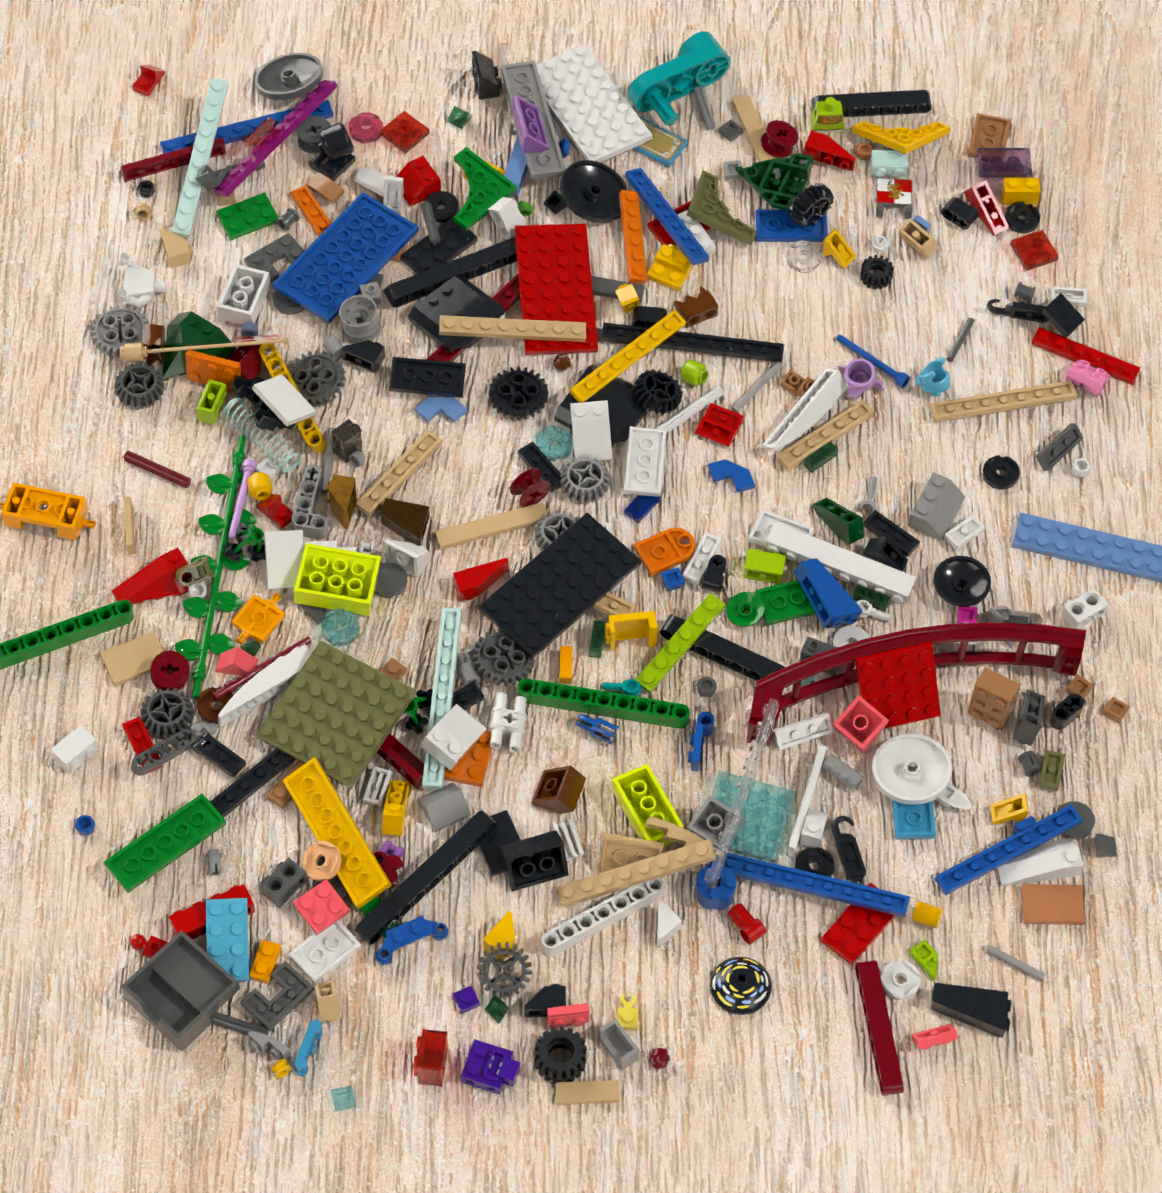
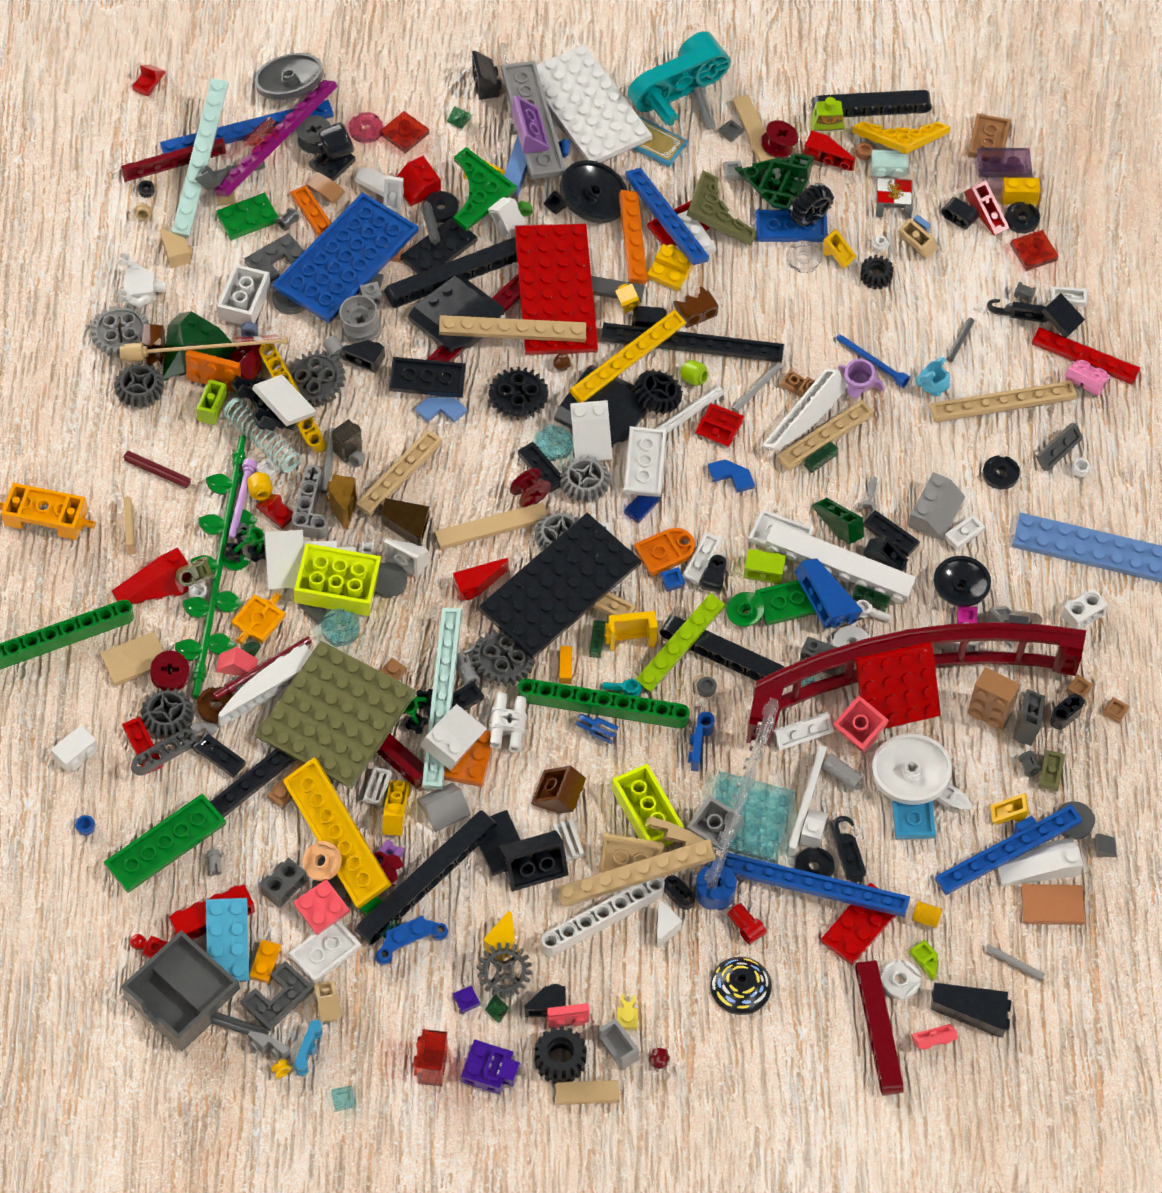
none -> black beam [664,875,696,910]

